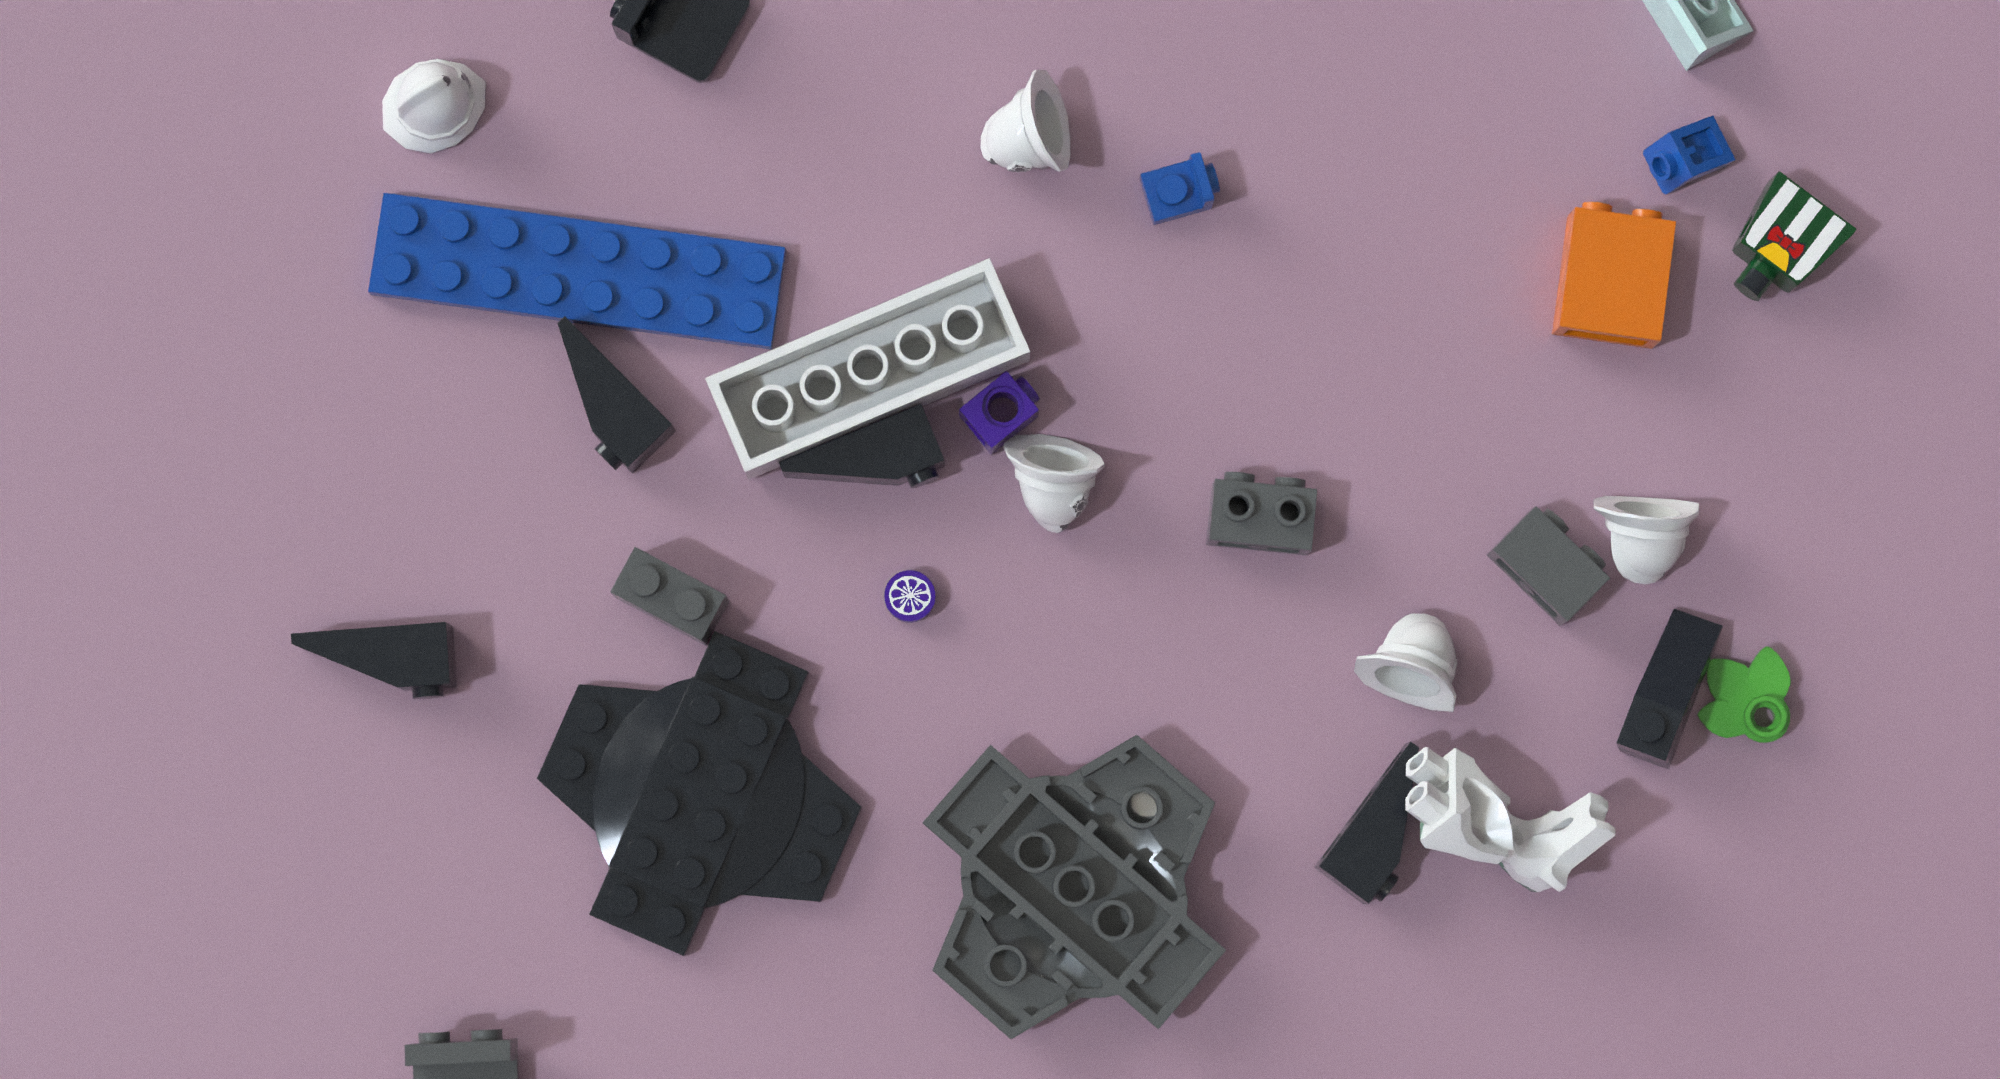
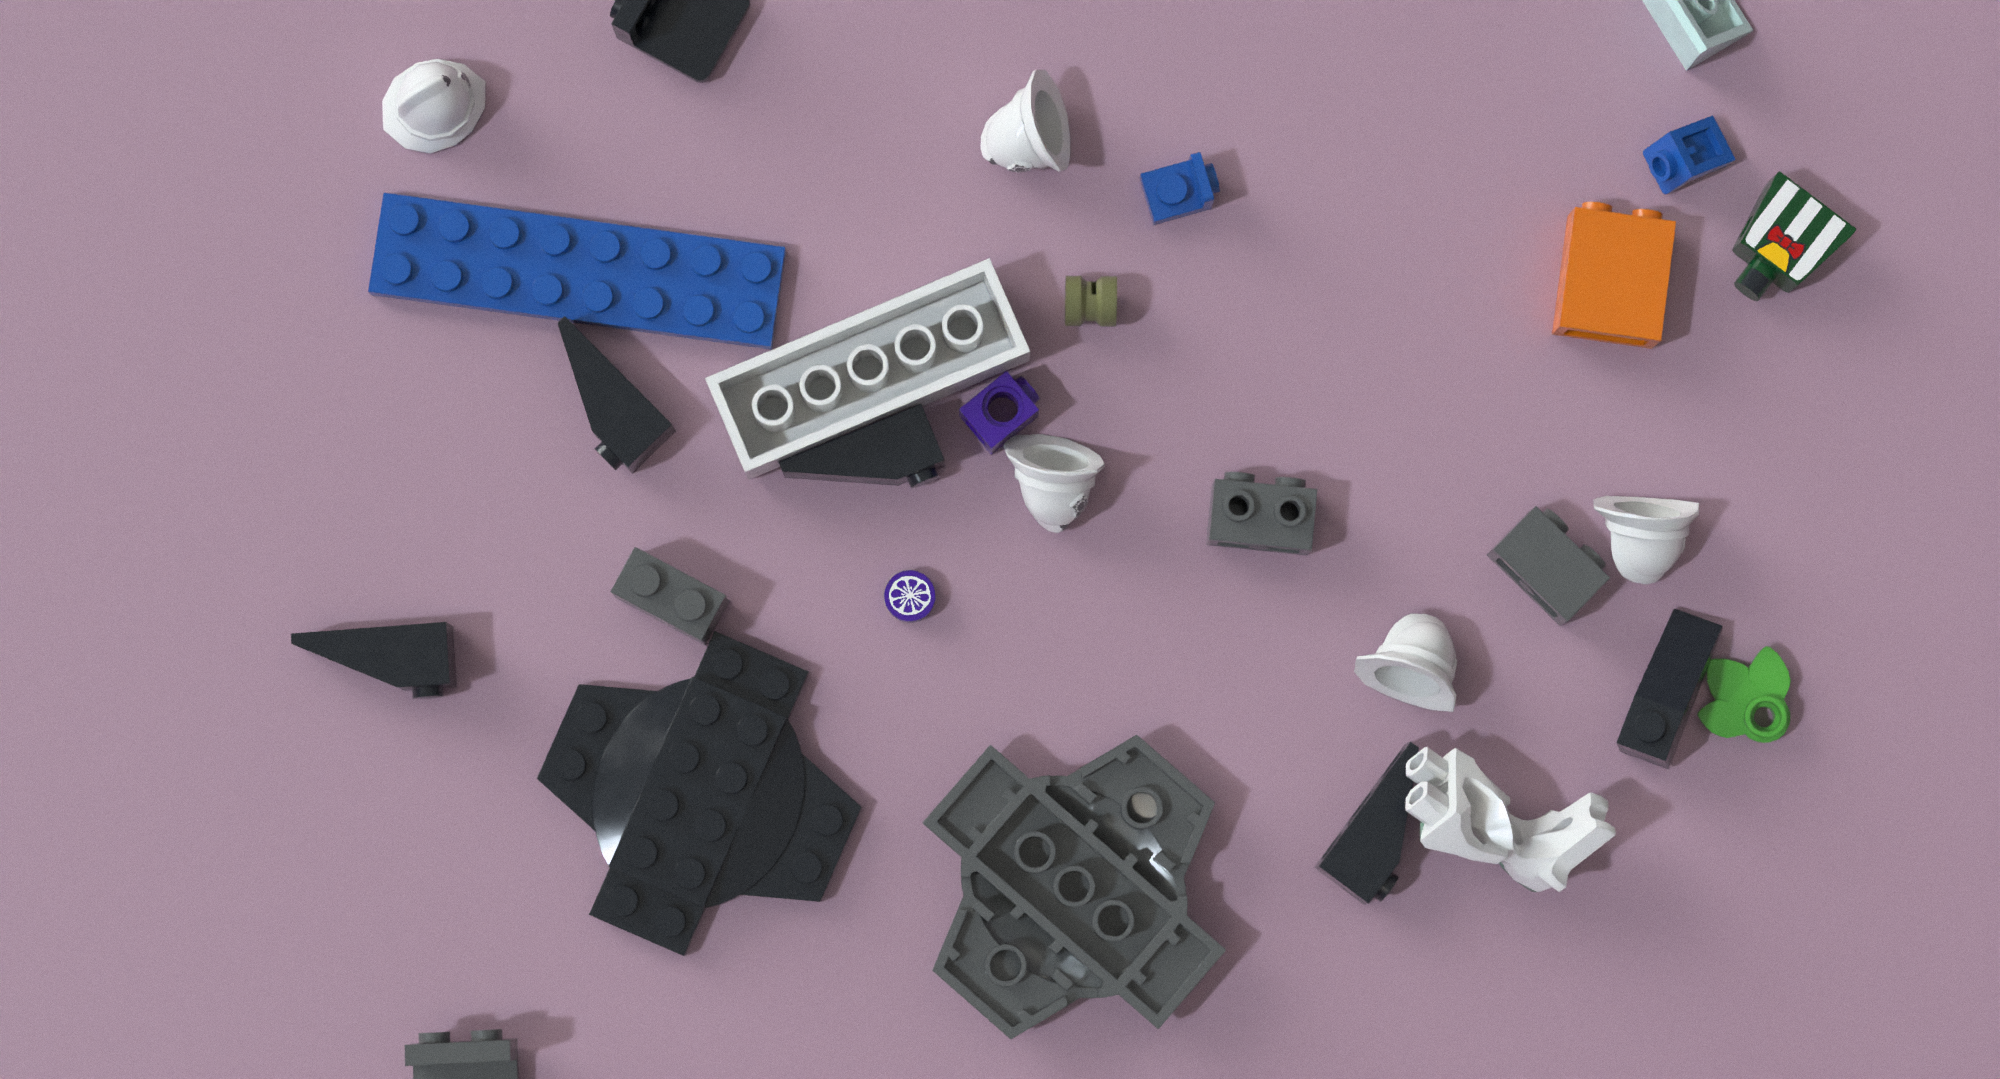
none -> olive wheel [1065,276,1117,327]

